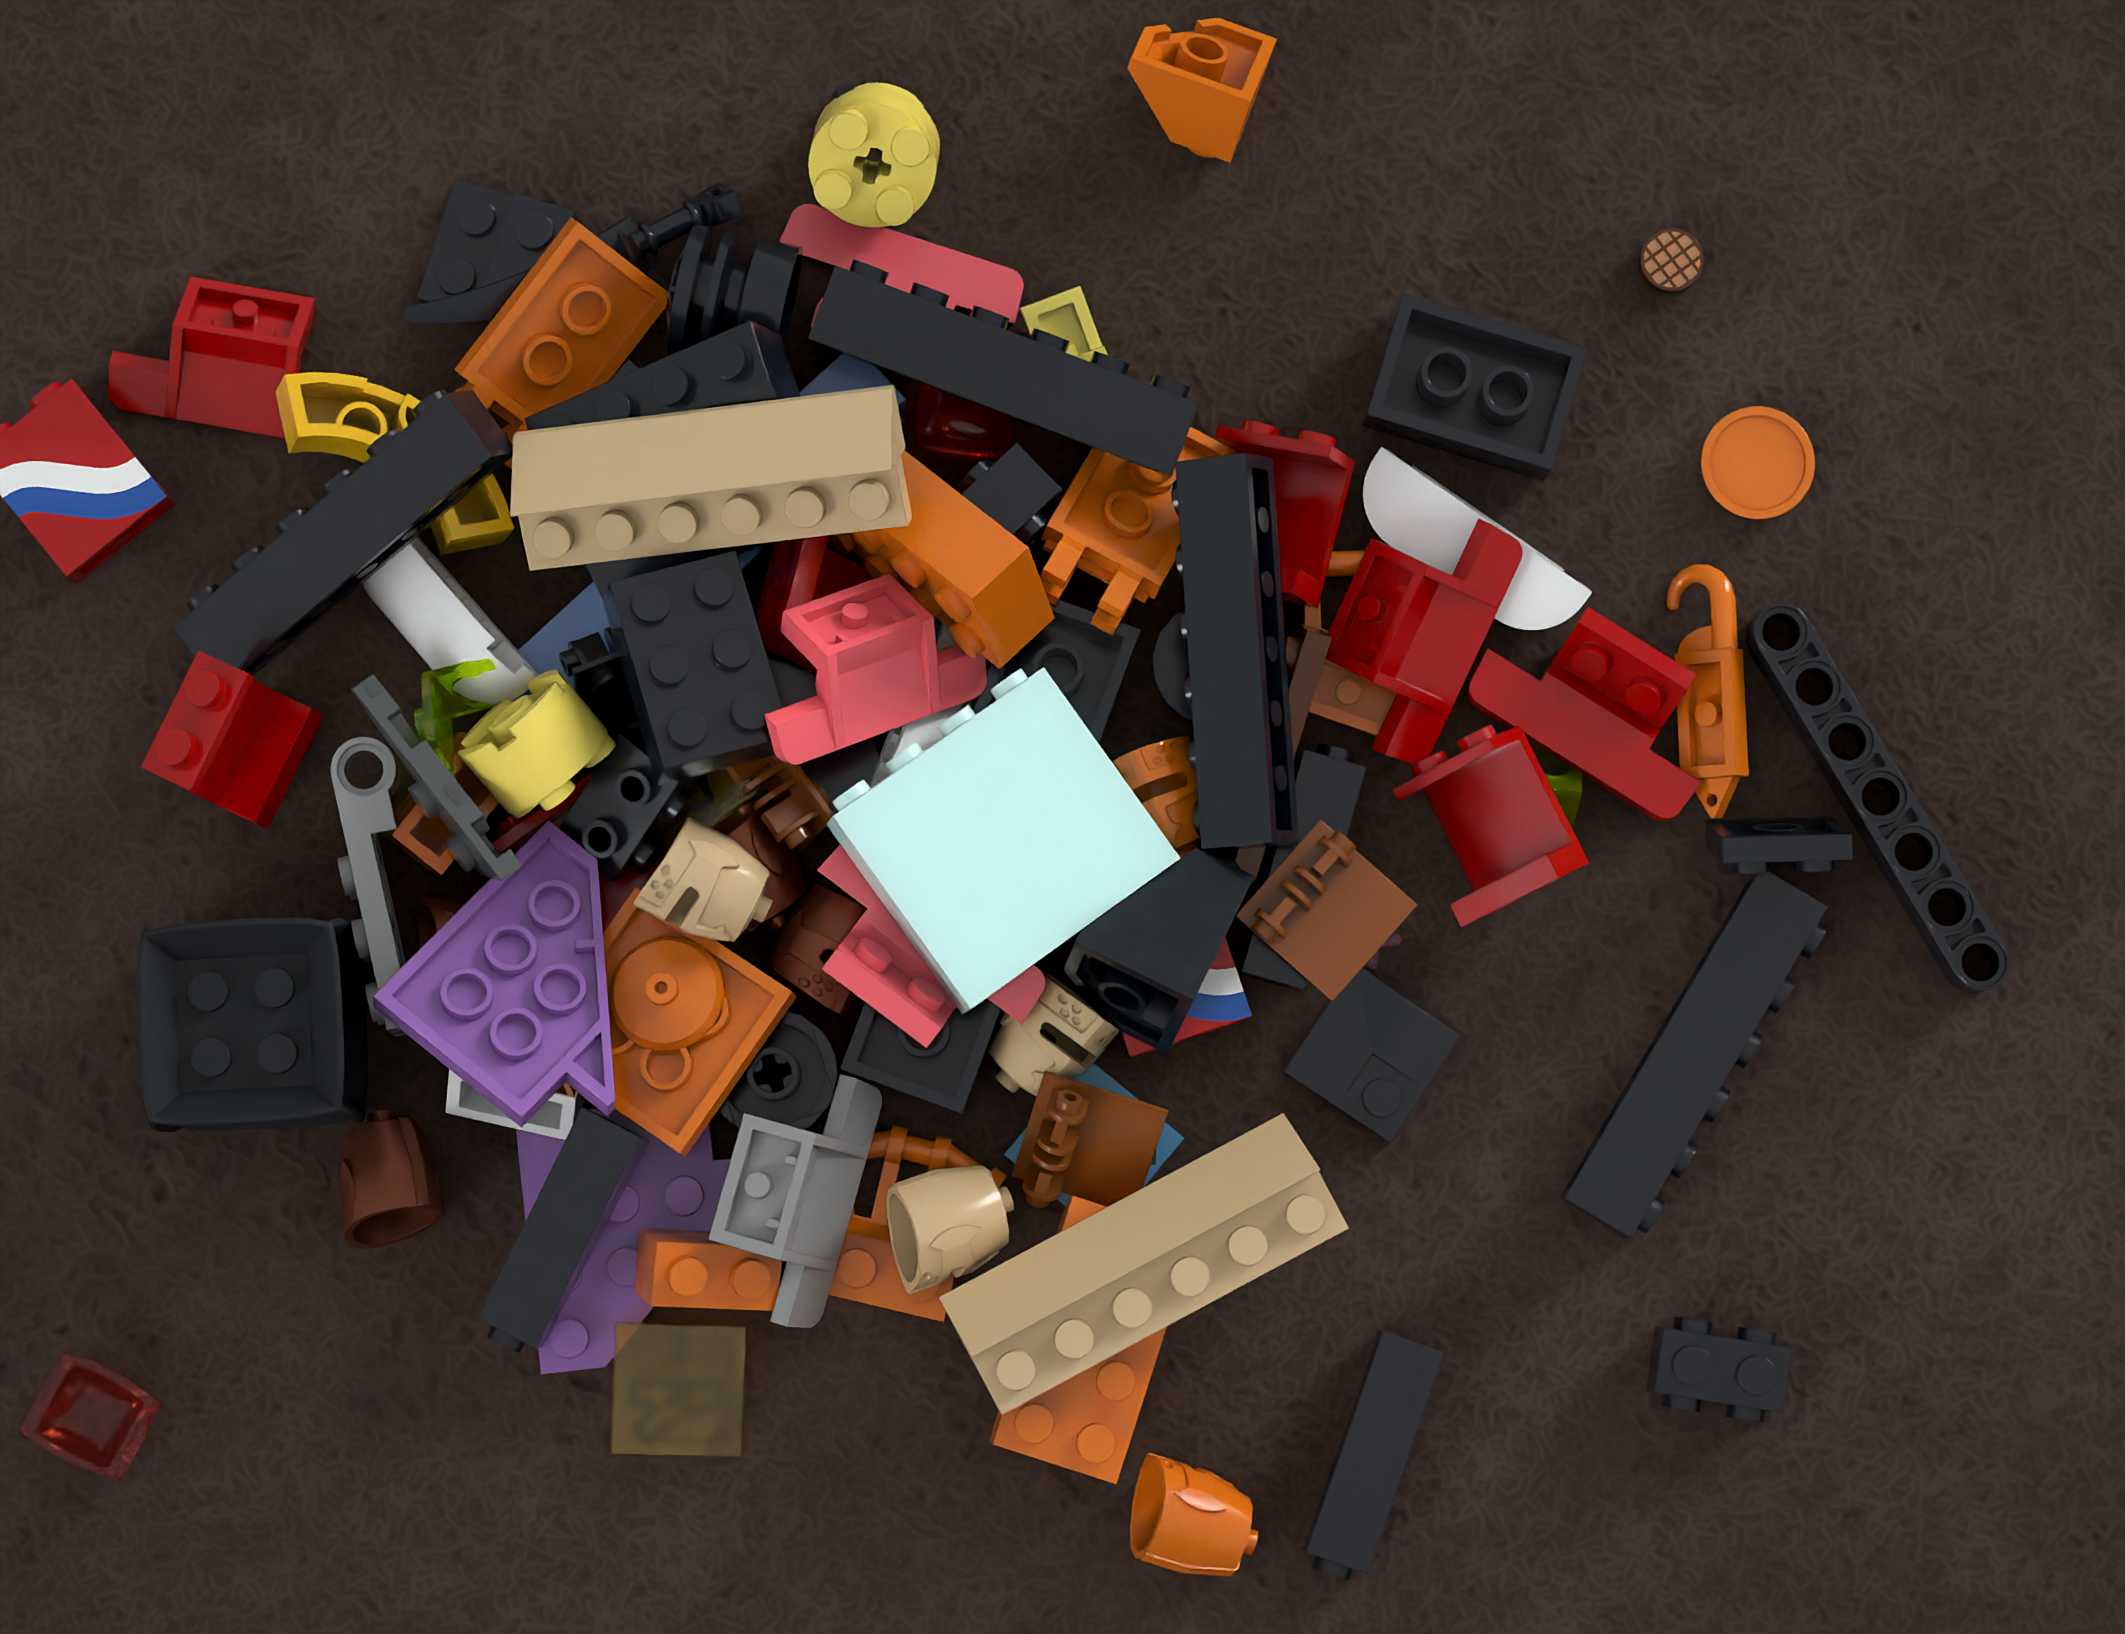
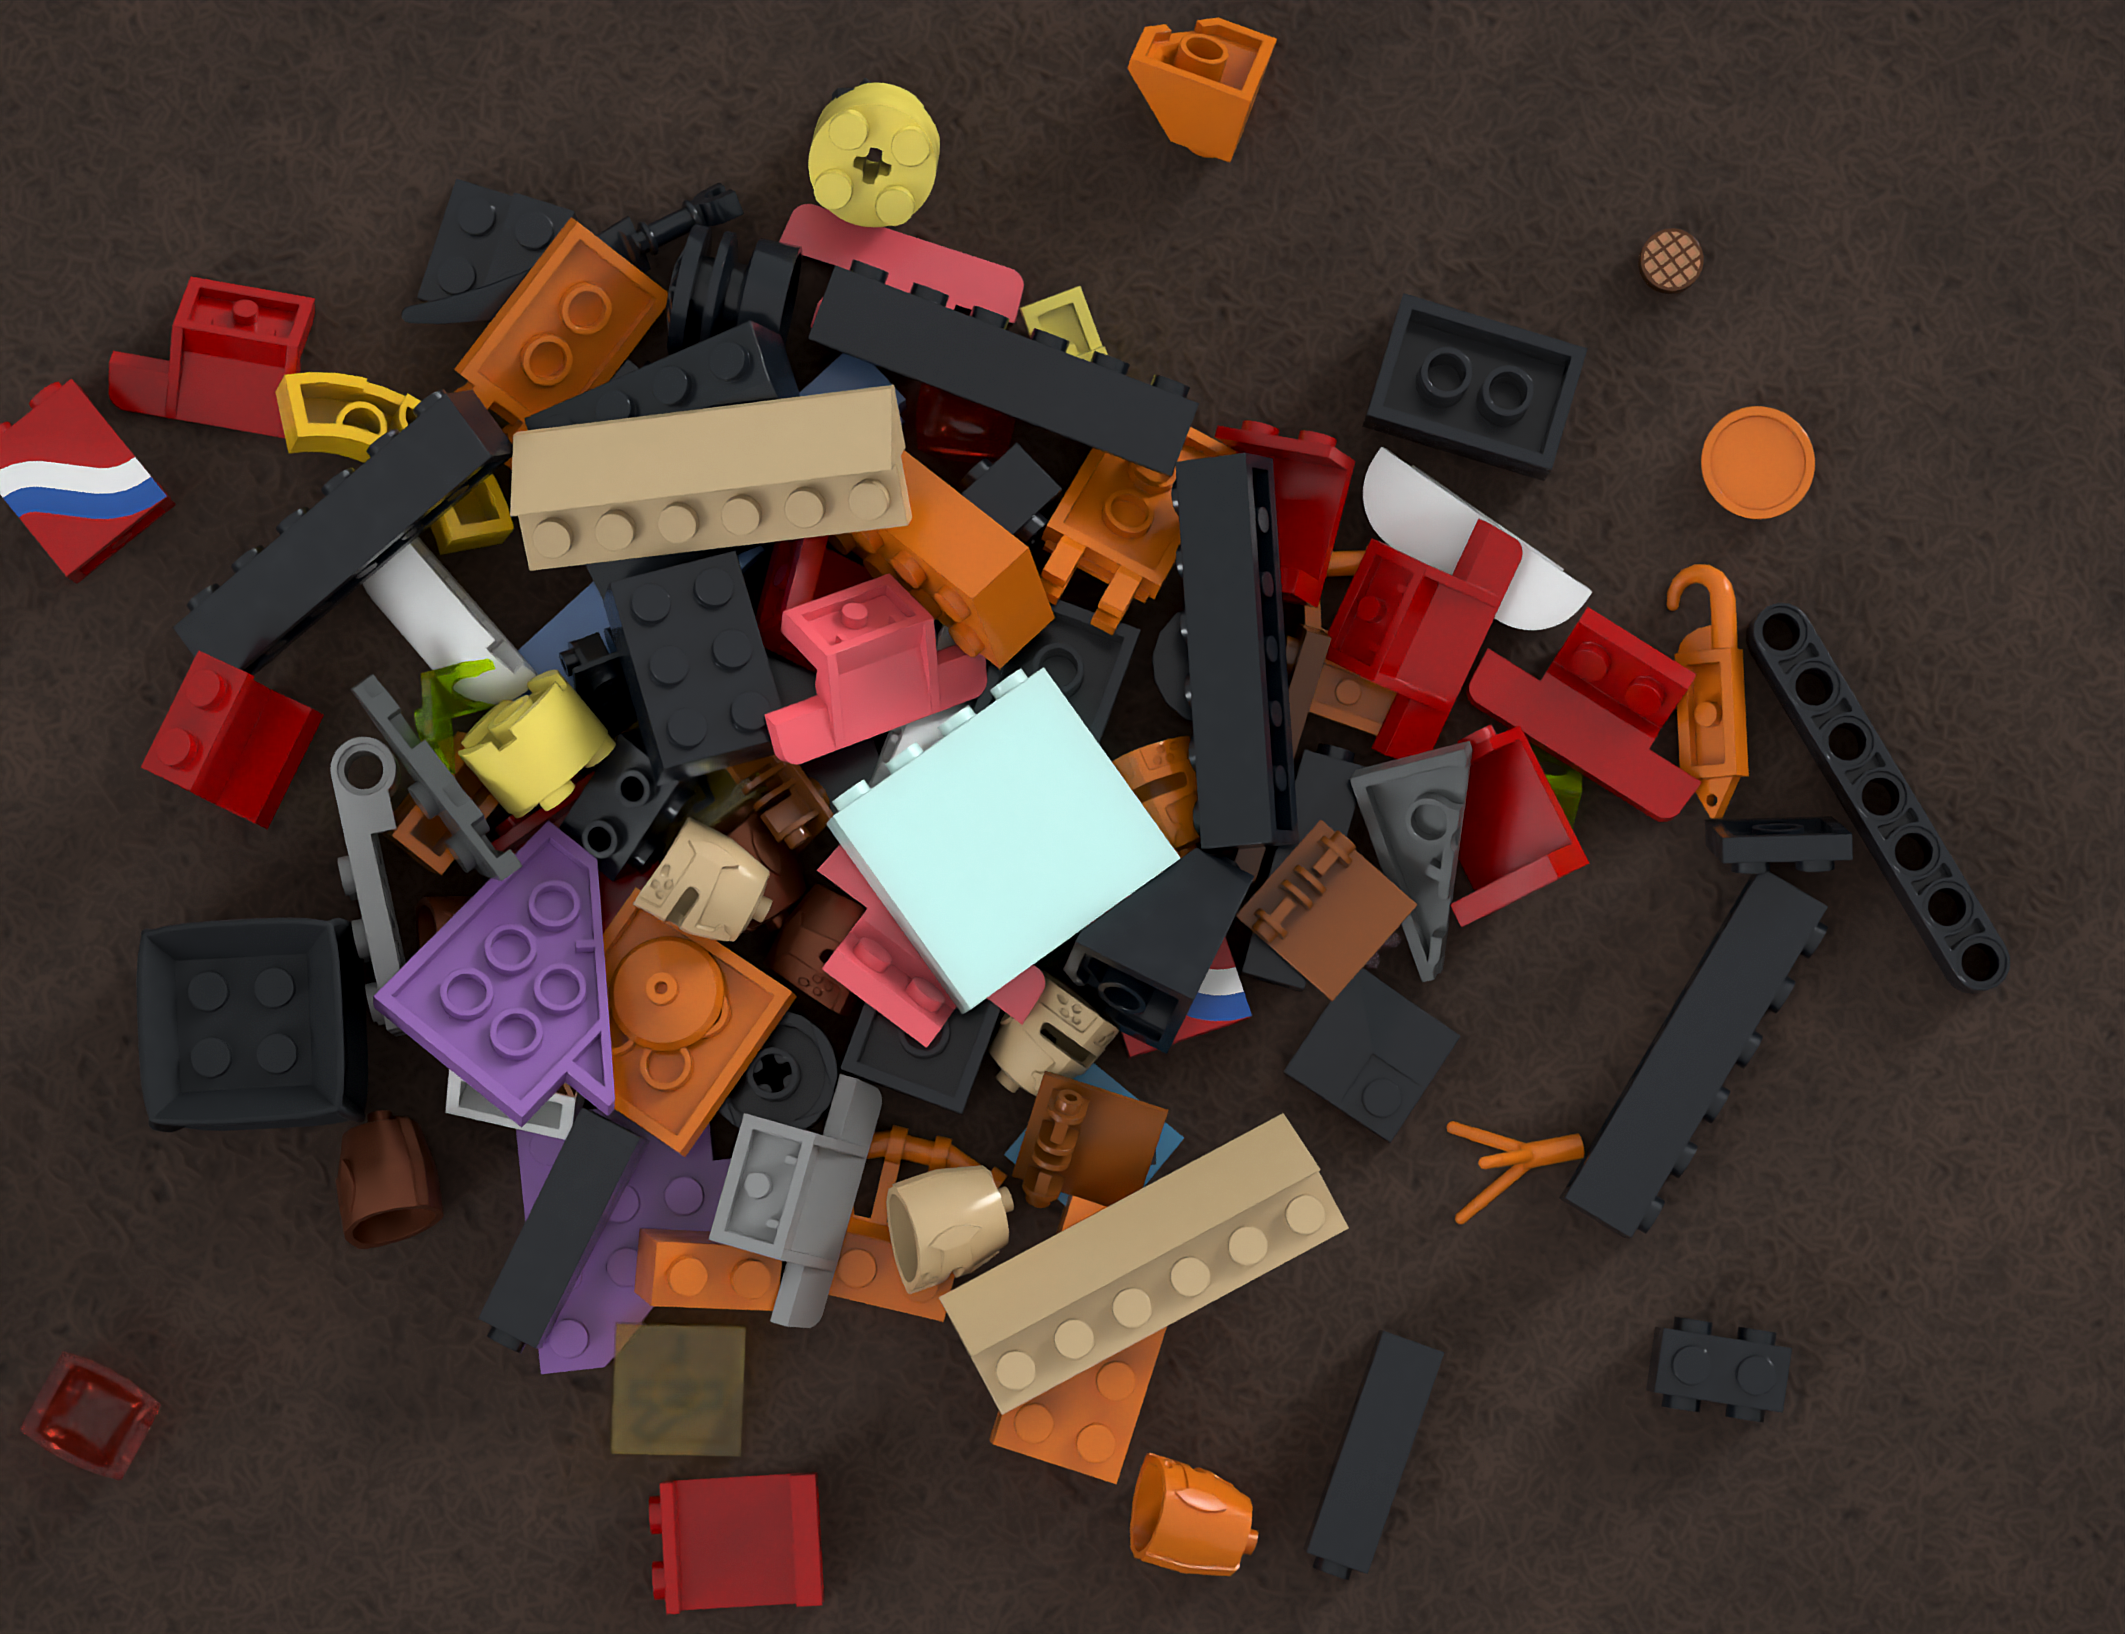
none -> red panel [649,1472,825,1615]
none -> dark grey wing [1349,741,1473,982]
none -> orange plant [1446,1121,1584,1224]

